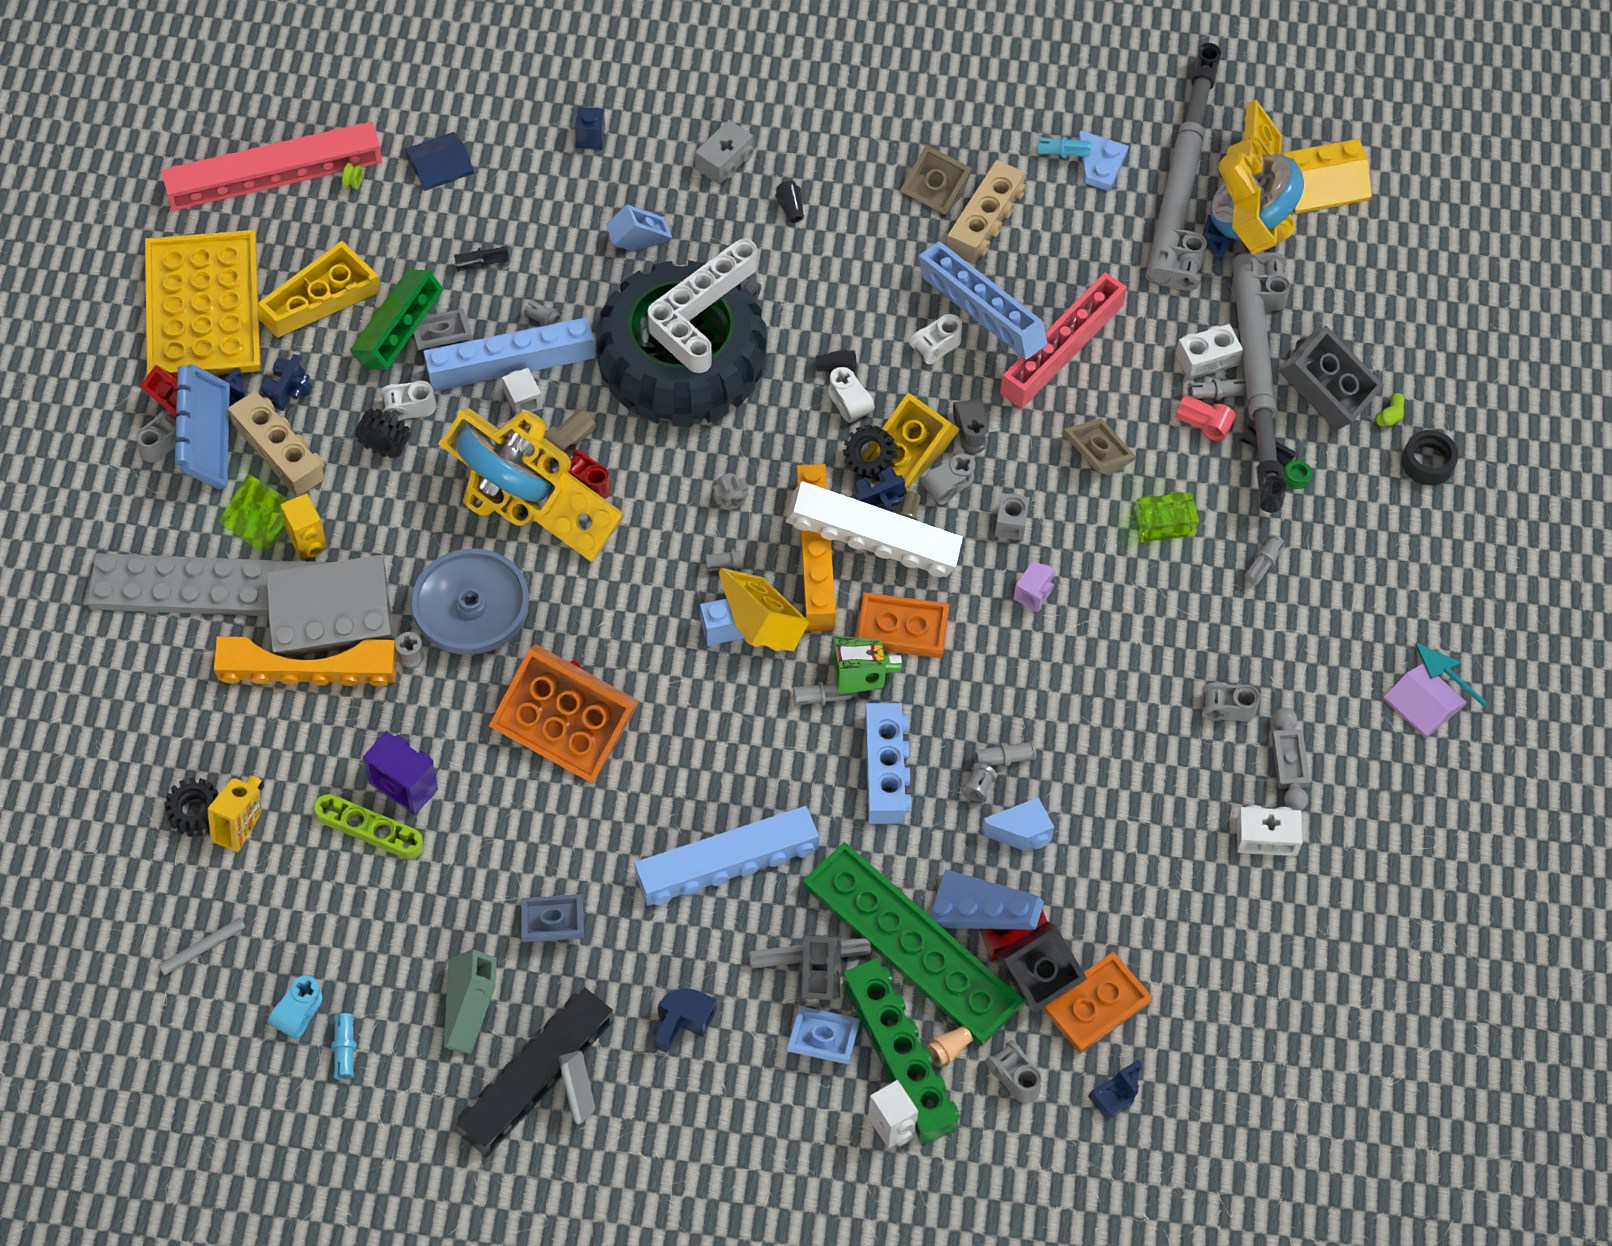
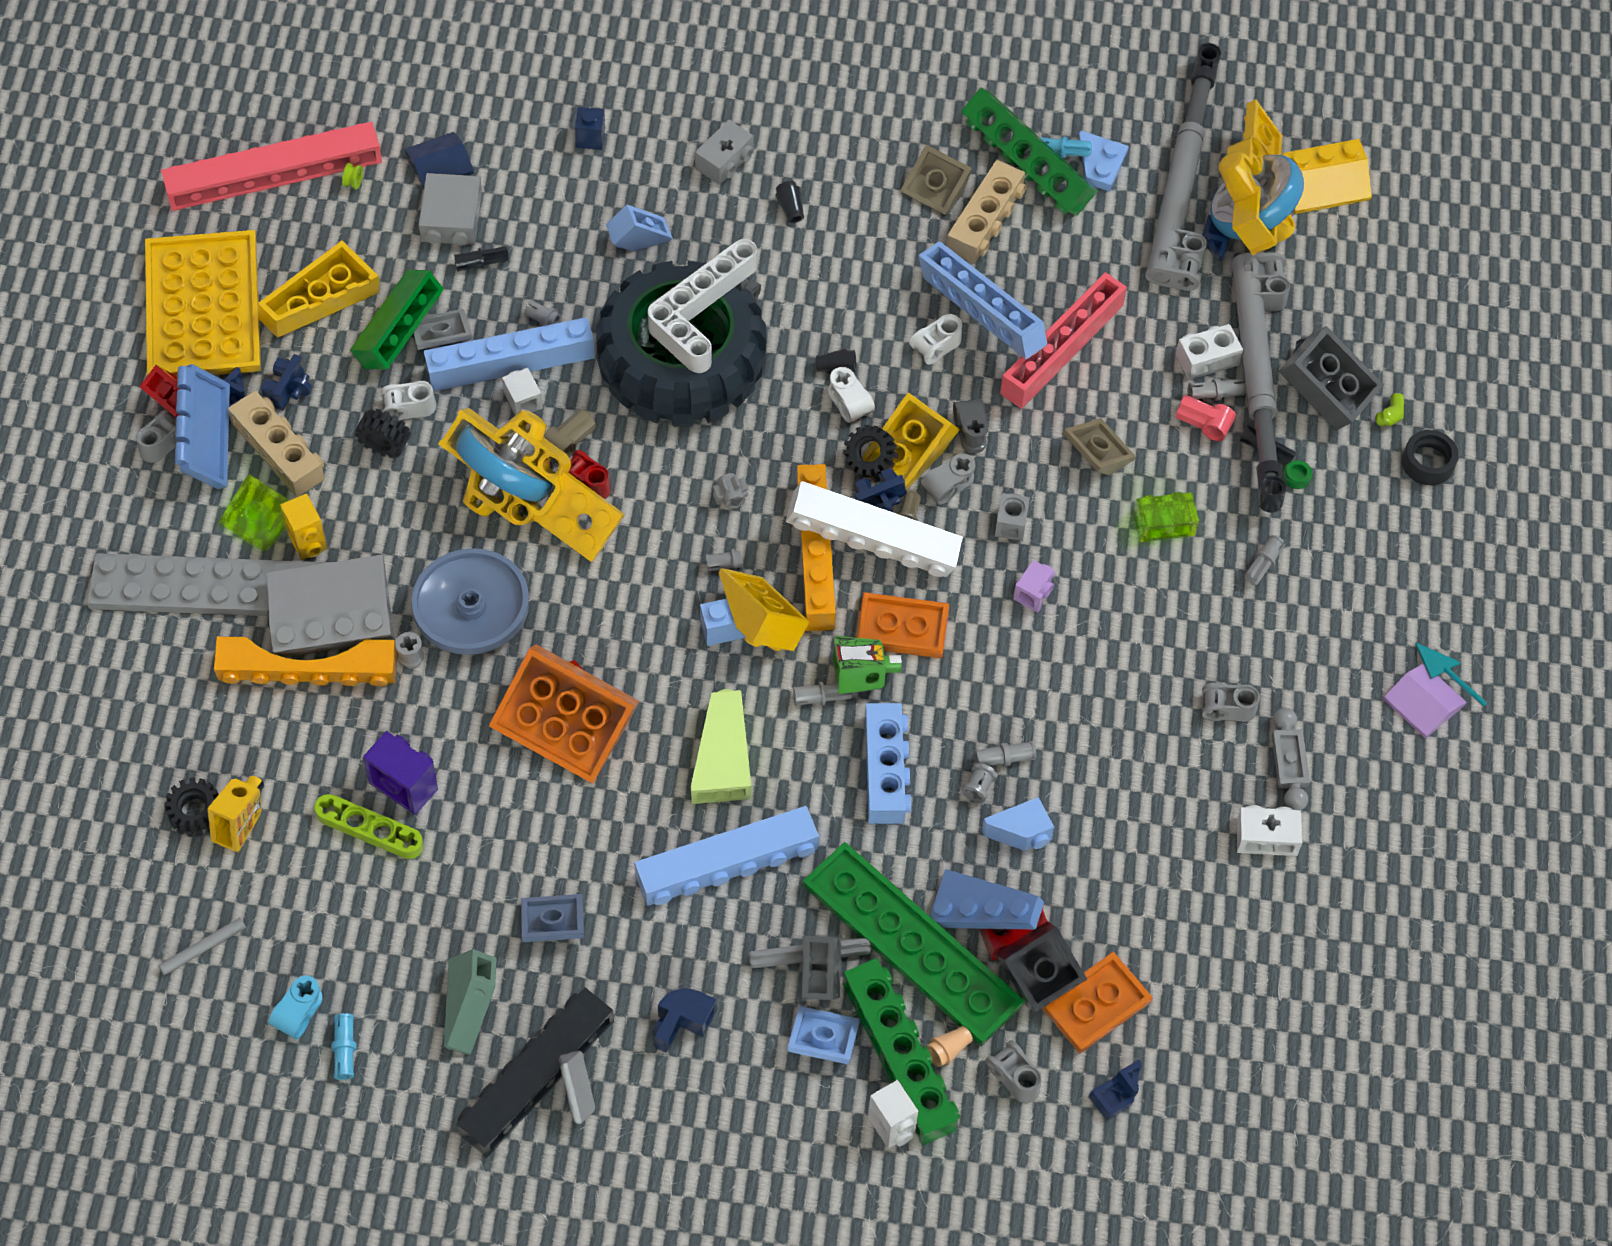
none -> light grey brick [419,173,482,245]
none -> yellowish green slope [691,689,751,804]
none -> green brick [961,87,1098,216]

